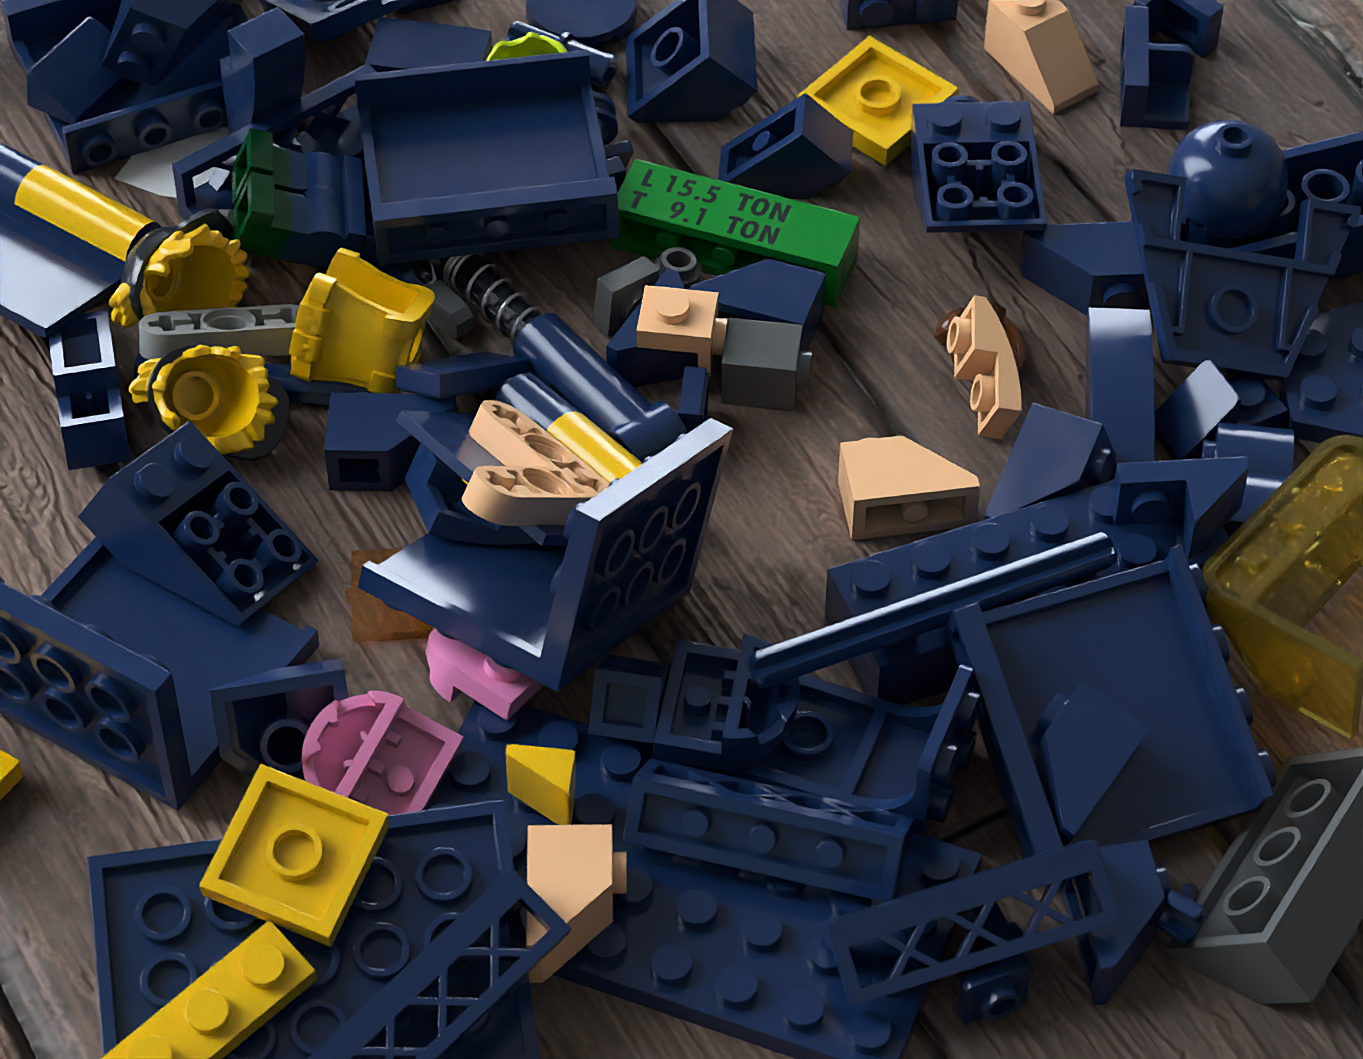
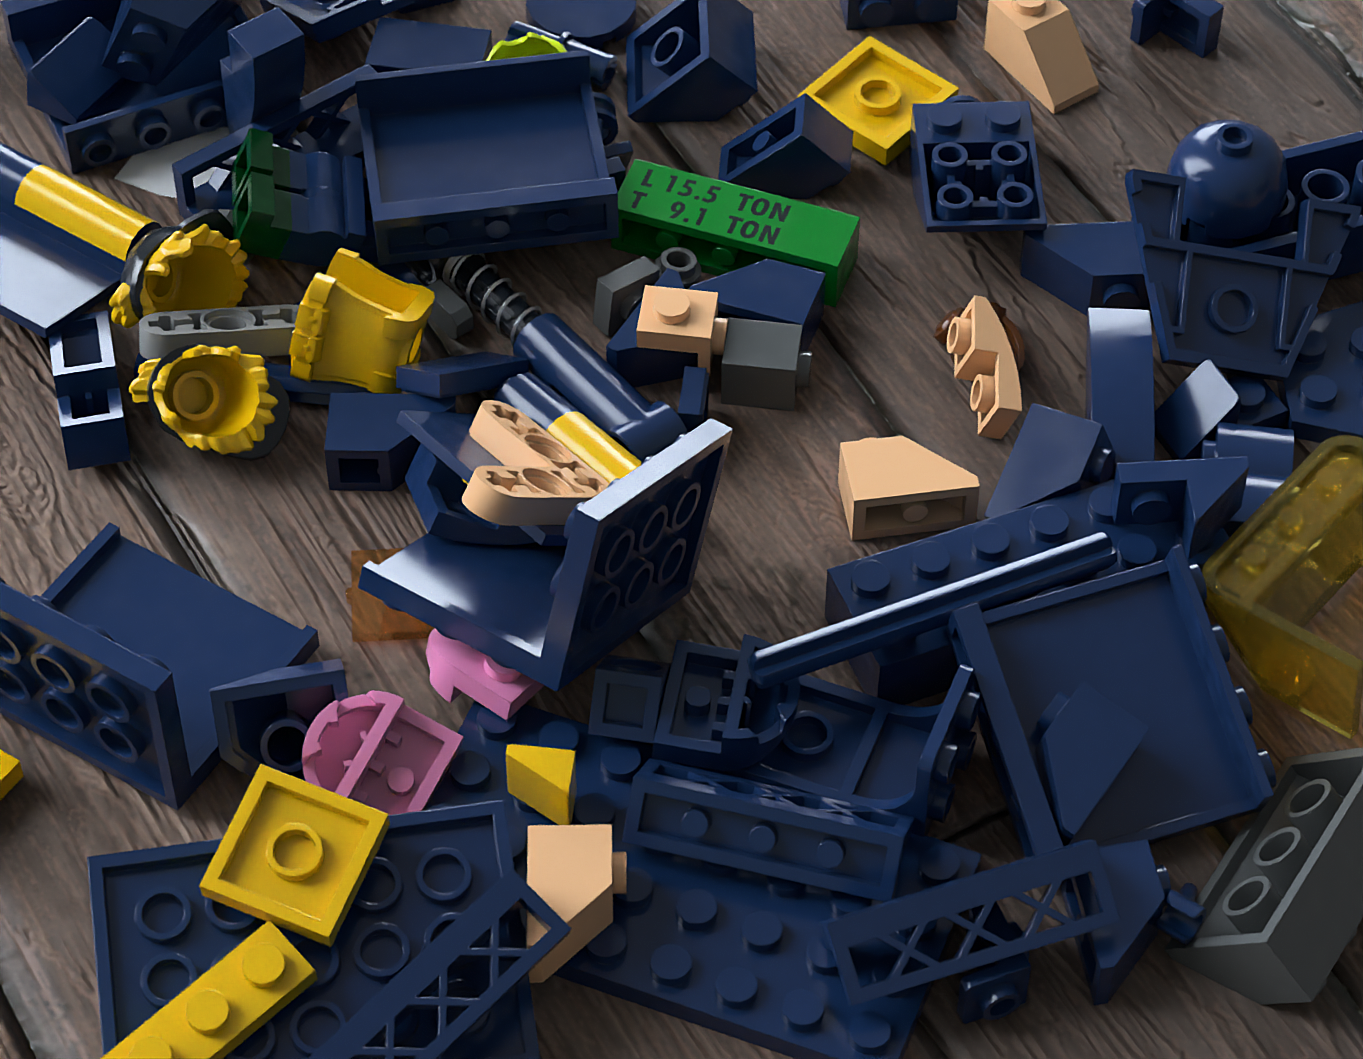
dark blue slope [78,421,319,626] -> none
dark blue panel [1120,6,1193,130] -> none

